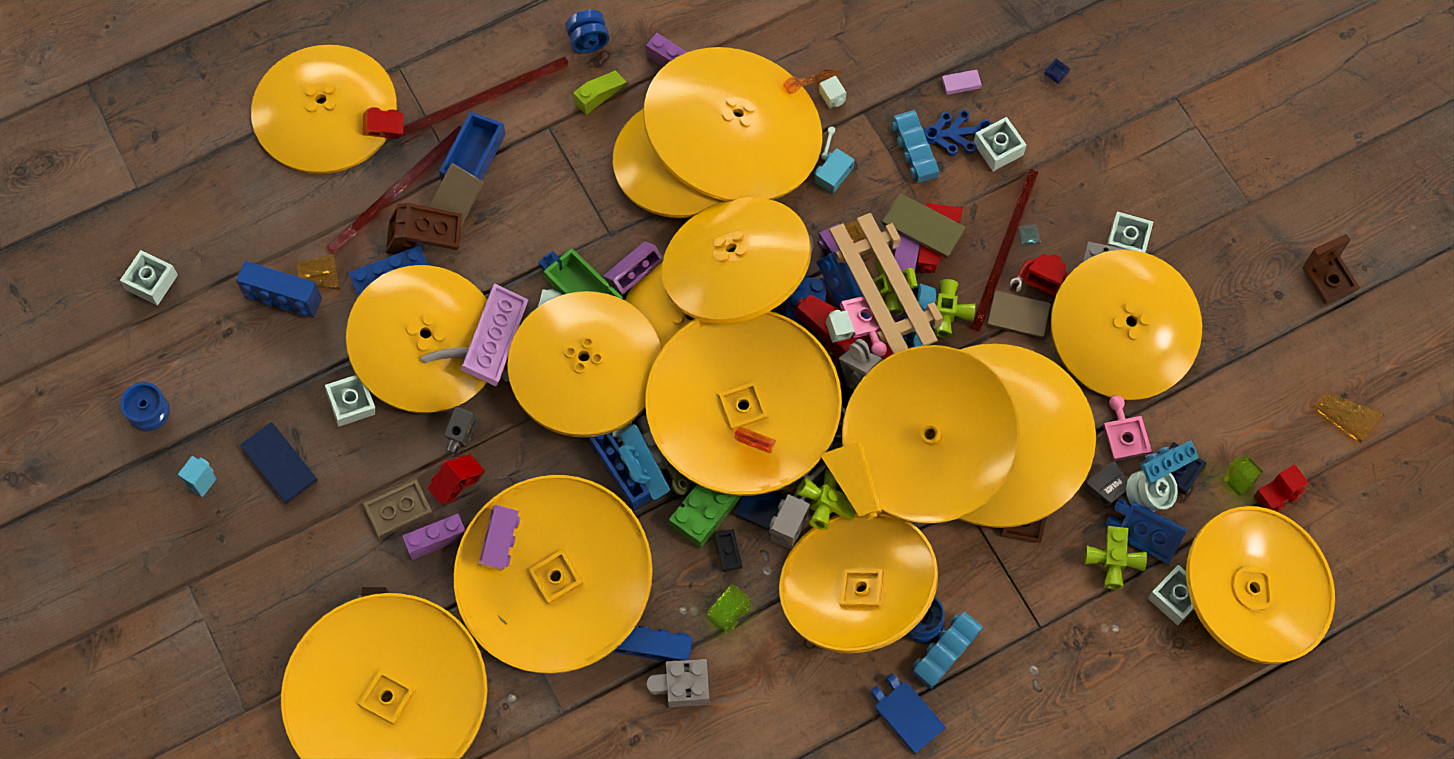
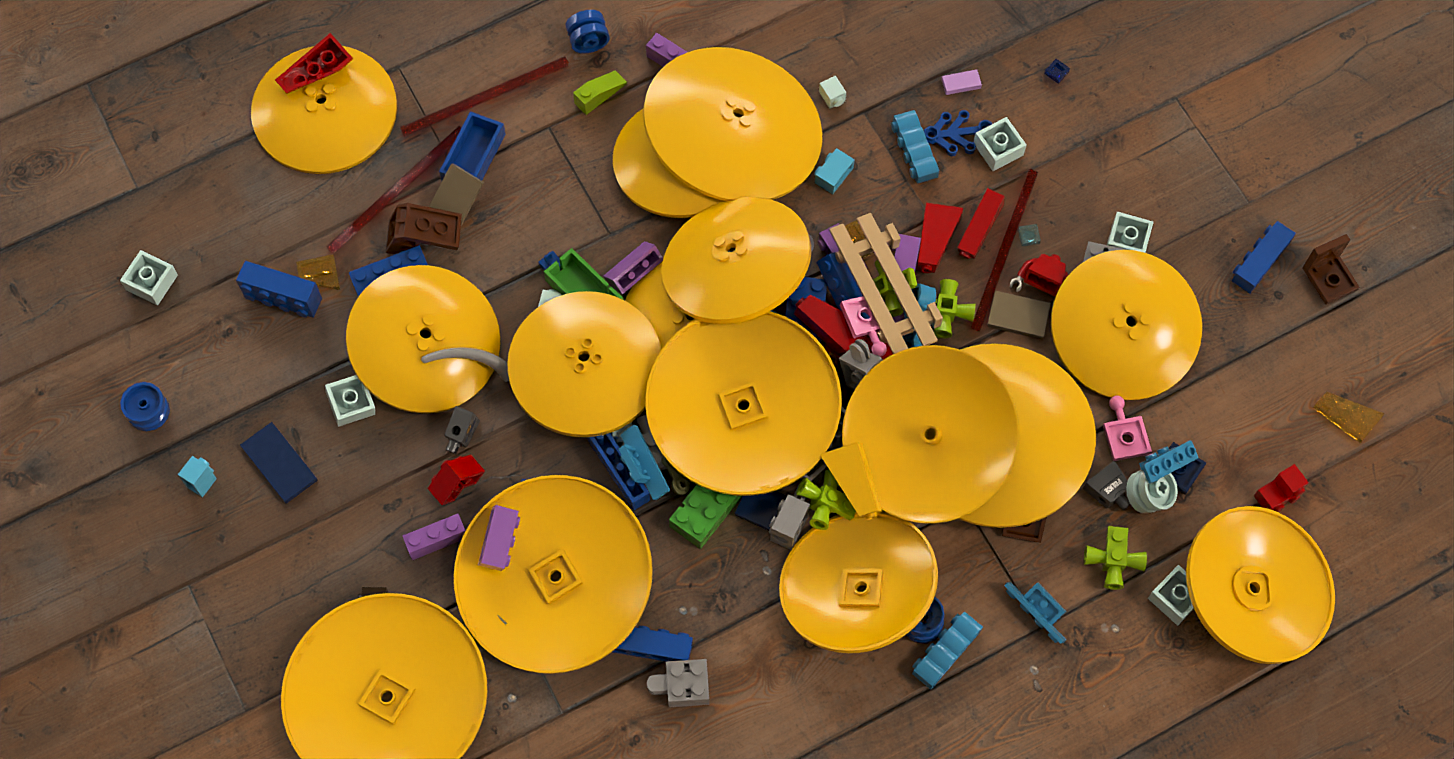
red brick [363,107,404,139] -> none
dark tan tile [363,479,433,539] -> none
lavender plate [461,283,528,386] -> none
clear neon green brick [707,584,751,633] -> none
black plate [714,529,742,572] -> none
clear red slope [735,427,776,453] -> none
clear orange piece [783,69,842,94] -> none
light aqua hinge [821,127,835,160] -> none
light aqua brick [825,310,854,343] -> none
blue tile [870,673,946,754] -> none
olive tile [882,193,966,259] -> none
blue tile [1105,499,1187,564] -> none
clear neon green brick [1224,454,1263,496] -> none
none -> red wedge [275,33,353,94]
none -> red slope [957,188,1005,259]
none -> dark azure bracket [1004,582,1067,644]
none -> blue brick [1232,221,1296,293]

